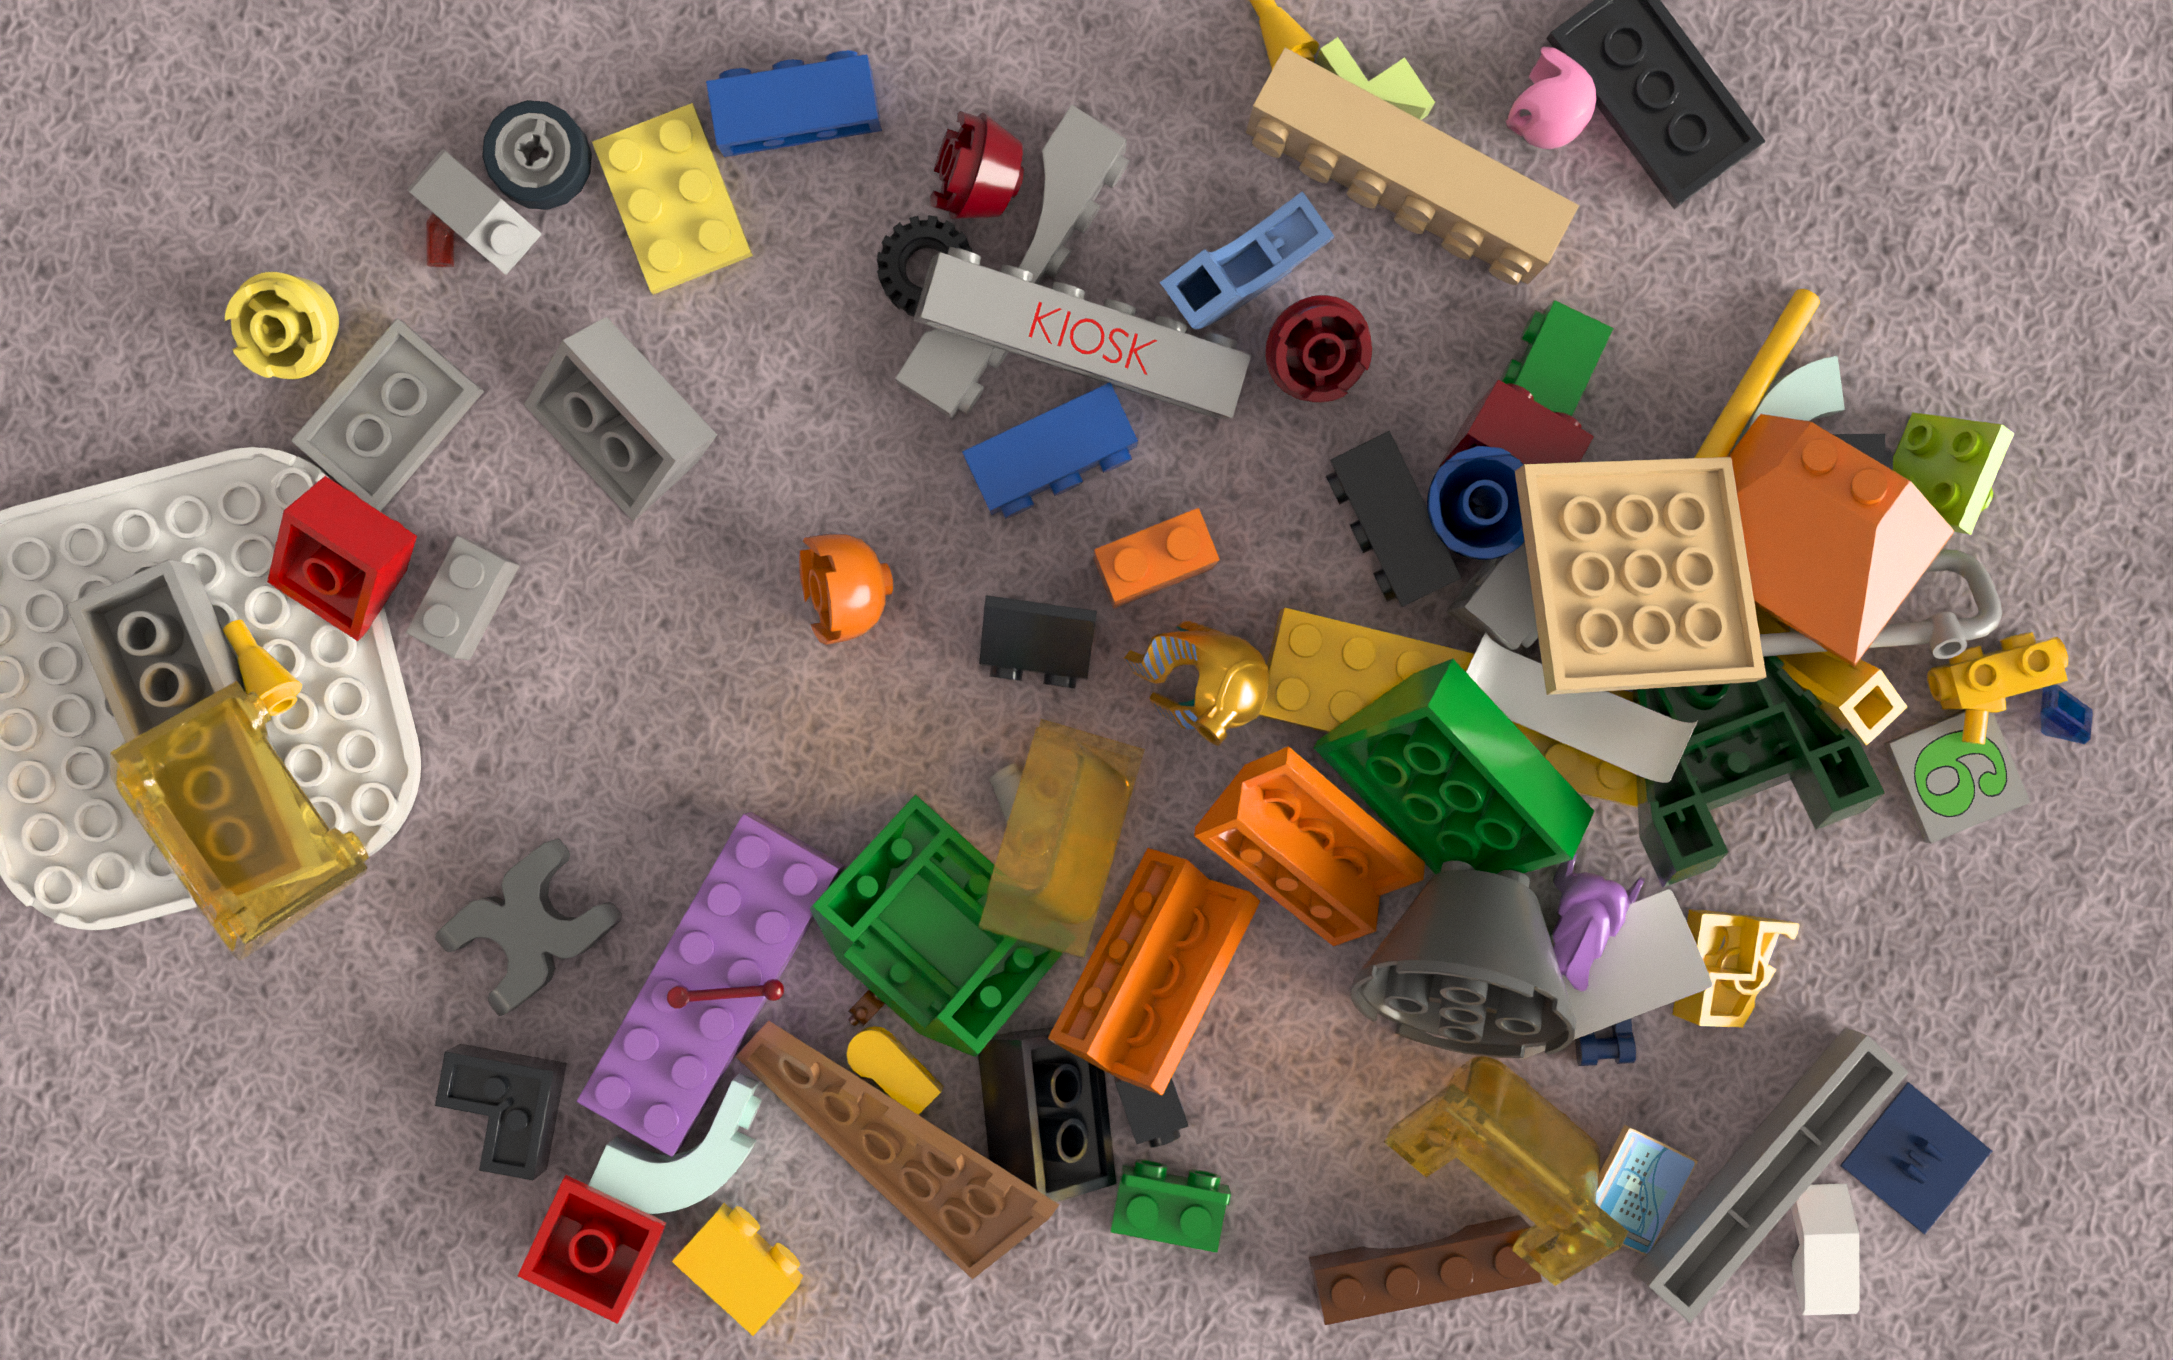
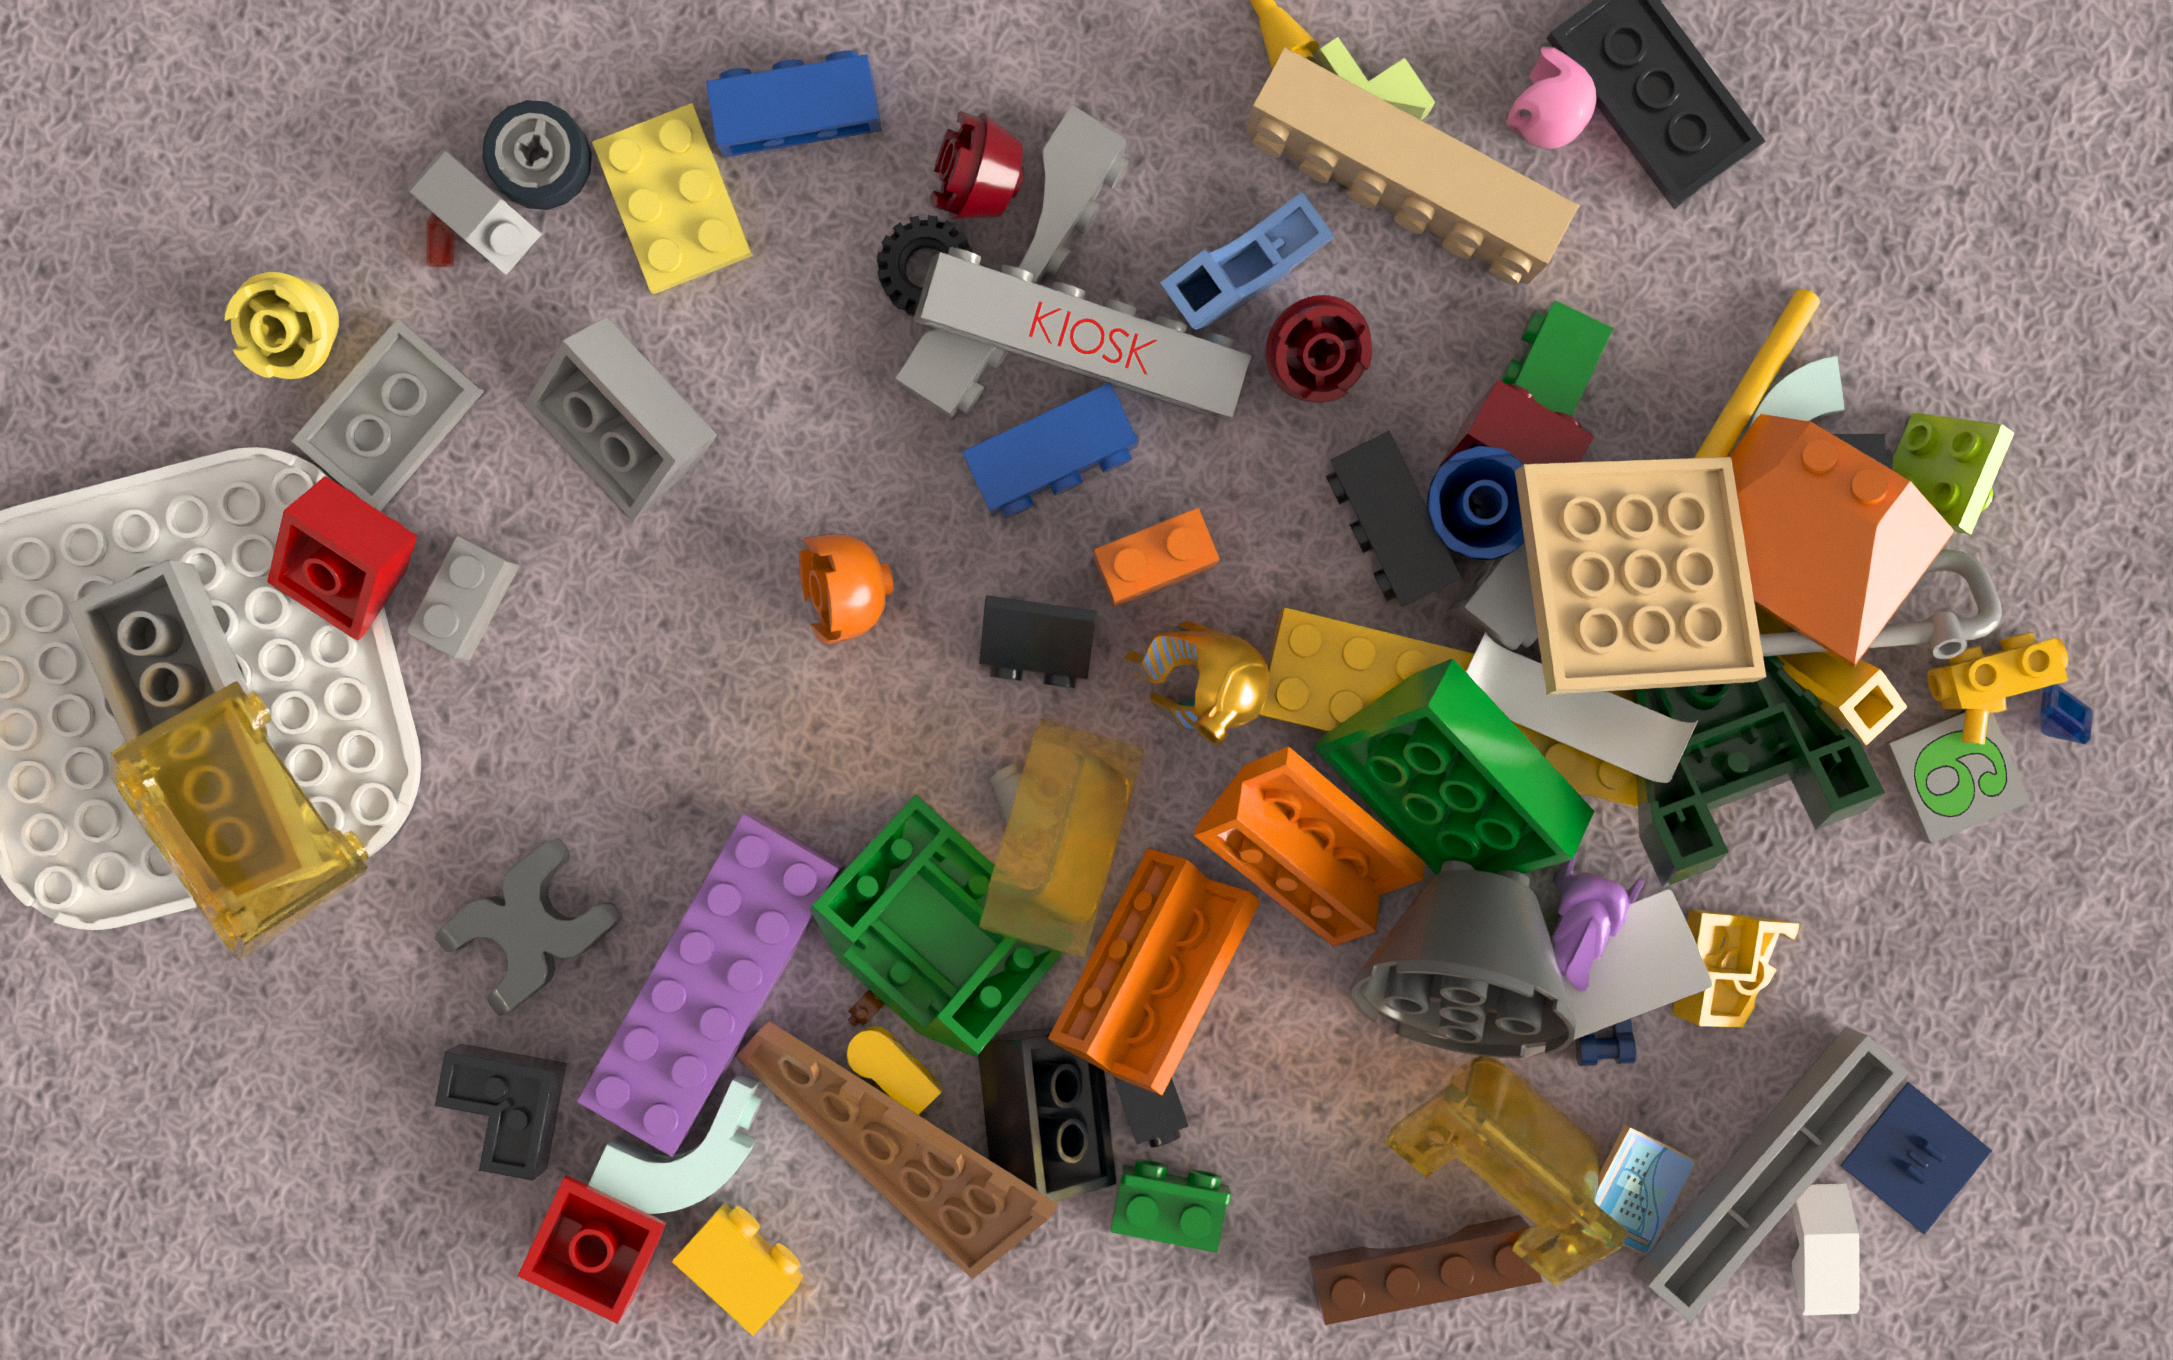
yellow cone [223,619,302,716] -> none
dark red hinge [667,979,784,1009] -> none

